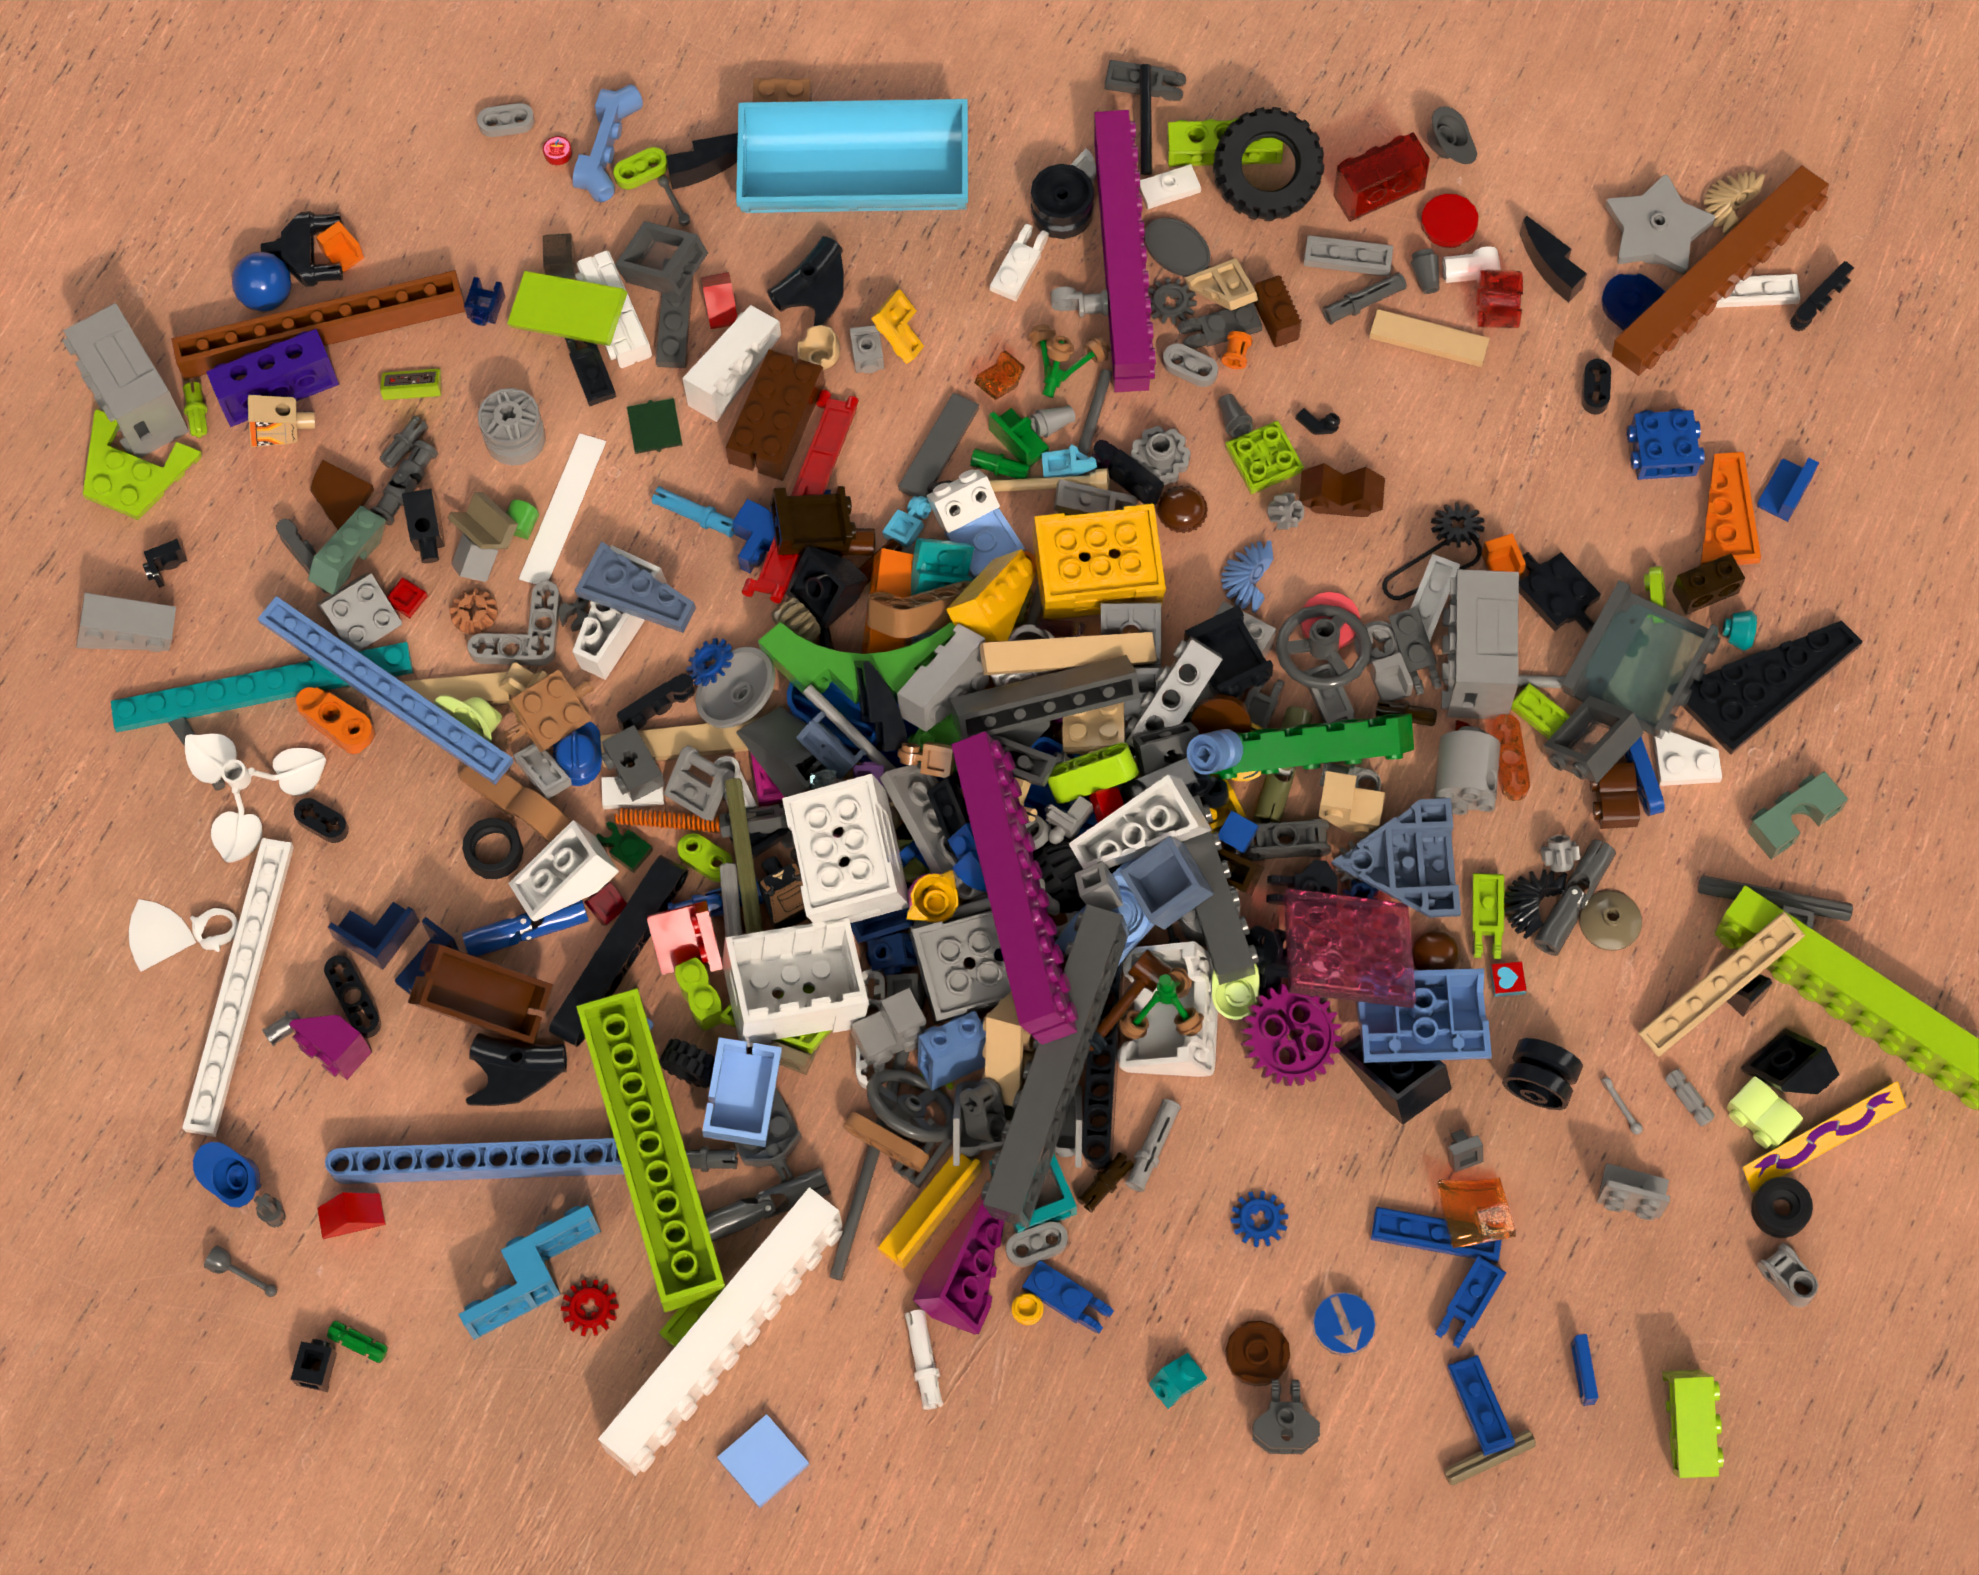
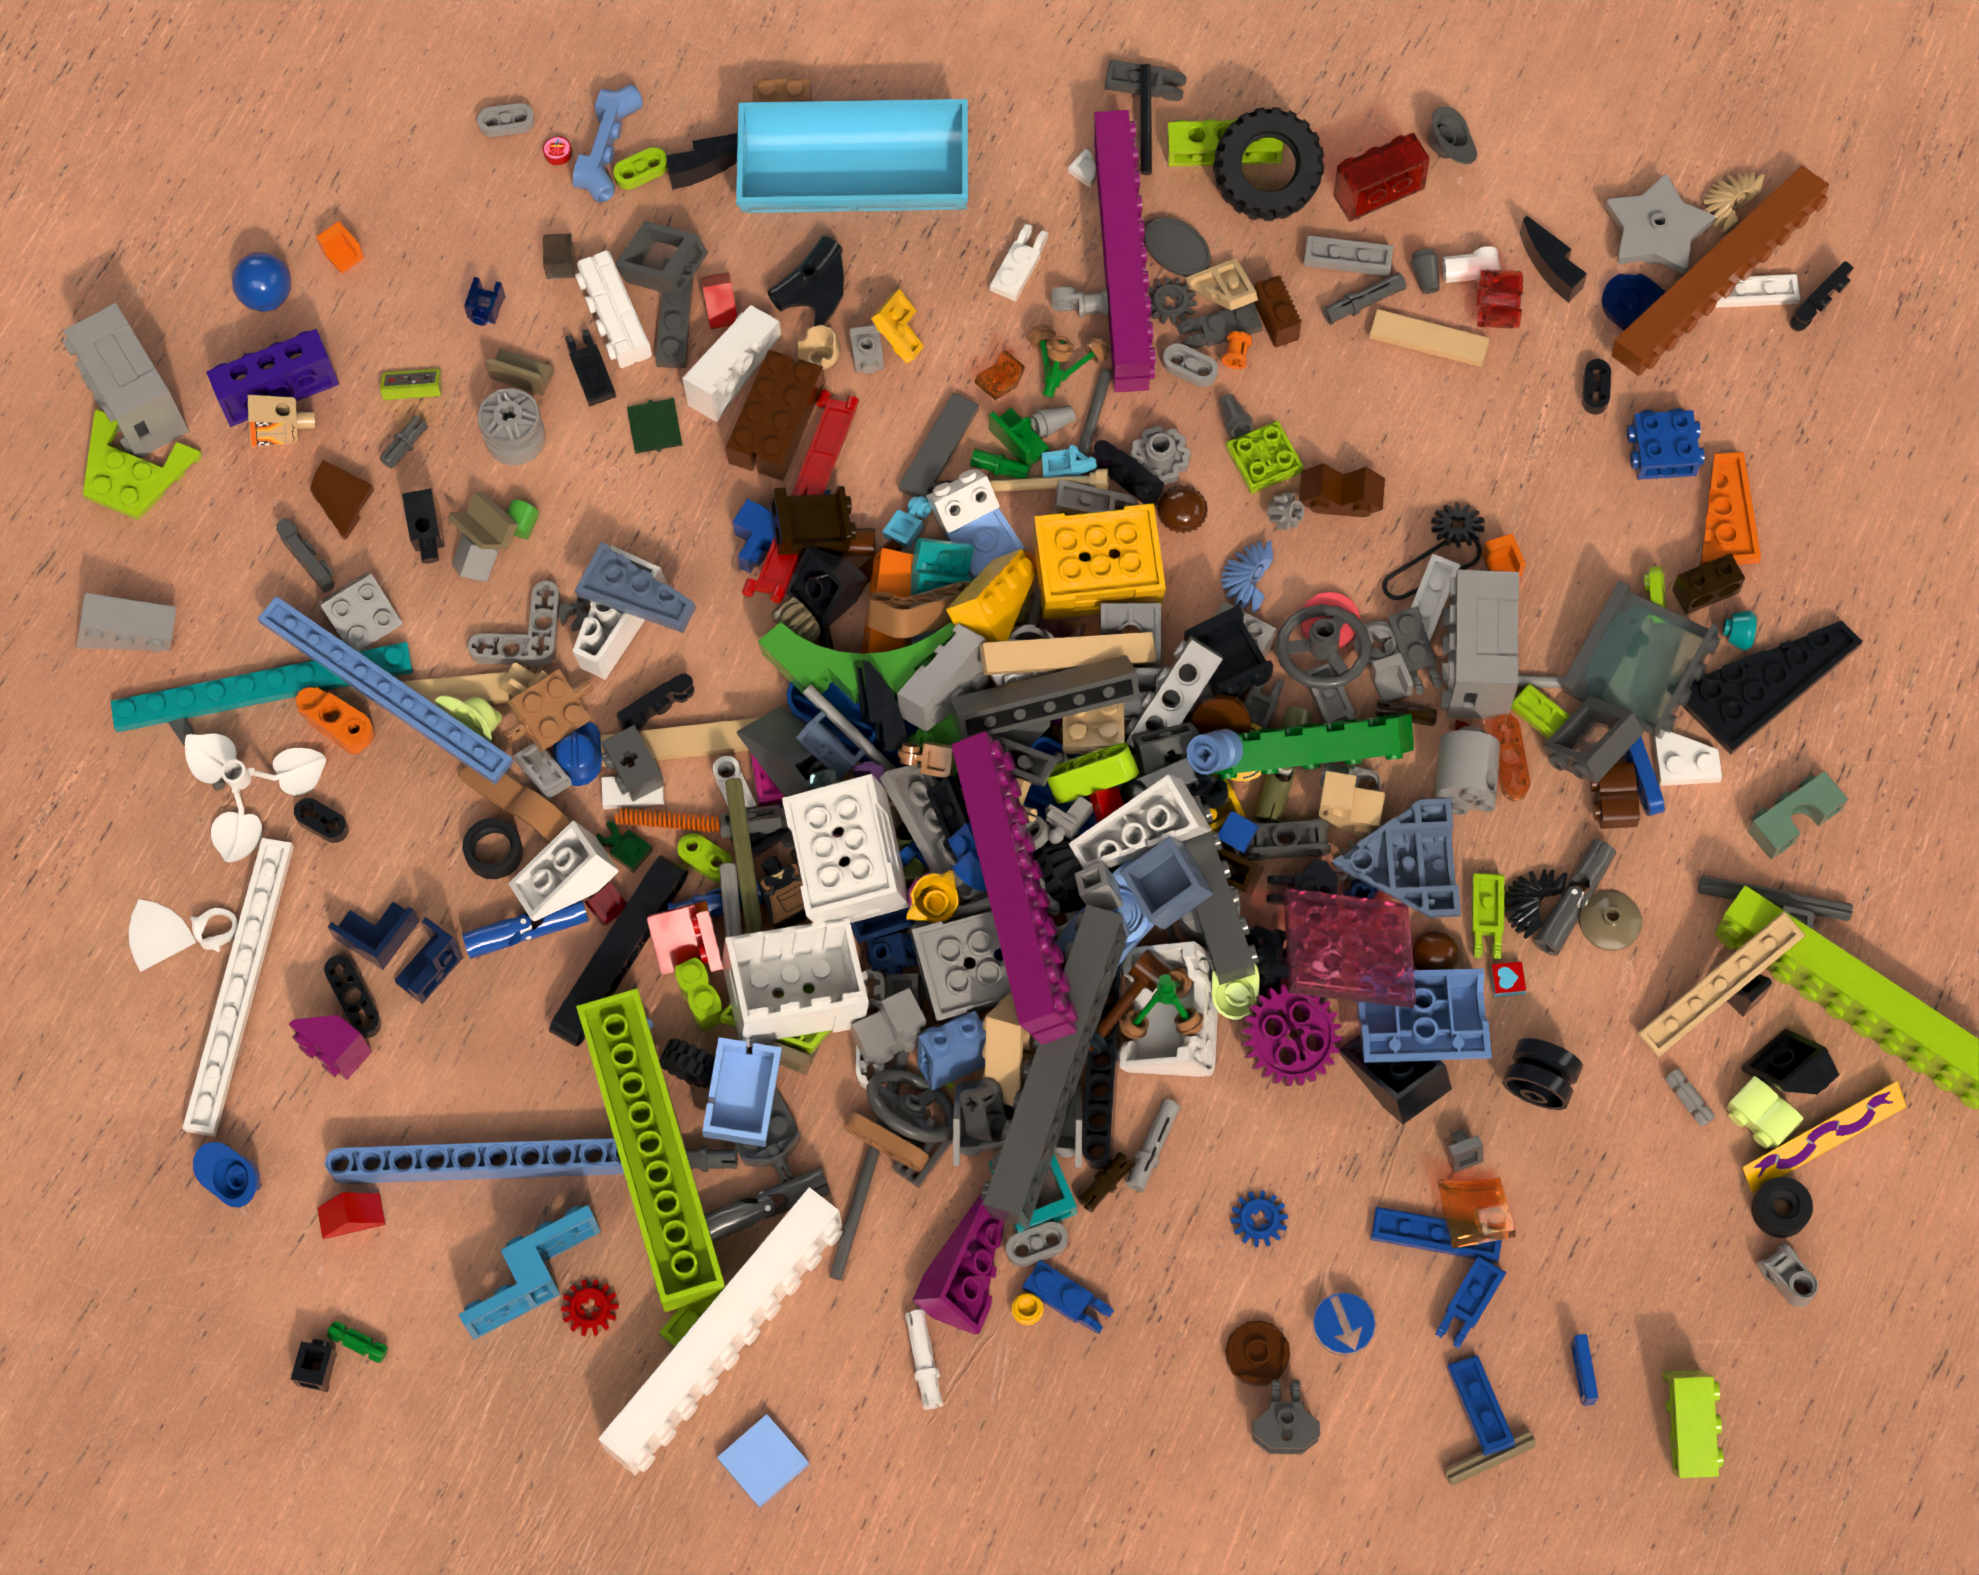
black bracket [142,539,187,588] -> none
dark orange brick [171,270,467,380] -> none
lime axle [183,382,208,438] -> none
dark grey hinge [204,1245,277,1297] -> none
dark grey axle [254,1193,286,1228] -> none
black connector [261,211,343,287] -> none
flat silver pin [262,1010,301,1046] -> none
sand green arch [308,506,386,595] -> none
dark grey piece [370,440,438,526] -> none
red tile [387,577,428,619] -> none
reddish brown piece [408,943,553,1044] -> none
nougat gear [449,588,498,634] -> none
black pin [466,1033,567,1106] -> none
lime tile [507,271,628,346] -> none
white sticker [519,433,606,584] -> none
dark azure pin [652,486,735,538] -> none
dark grey hinge [658,176,690,226] -> none
light grey plate [664,746,734,821] -> none
blue gear [686,638,734,686] -> none
light grey dish [696,647,776,728] -> none
yellow panel [878,1153,982,1270] -> none
black wheel [1031,164,1094,239] -> none
white plate [1139,164,1201,209] -> none
teal bracket [1149,1353,1207,1409] -> none
black arm [1295,408,1340,435] -> none
red tile [1421,194,1479,248] -> none
black plate [1519,552,1601,633] -> none
light grey gear [1540,835,1580,872] -> none
light grey bracket [1597,1163,1670,1220] -> none
light grey hinge [1601,1076,1643,1135] -> none
blue panel [1757,457,1819,522] -> none
none -> dark tan panel [485,349,554,396]

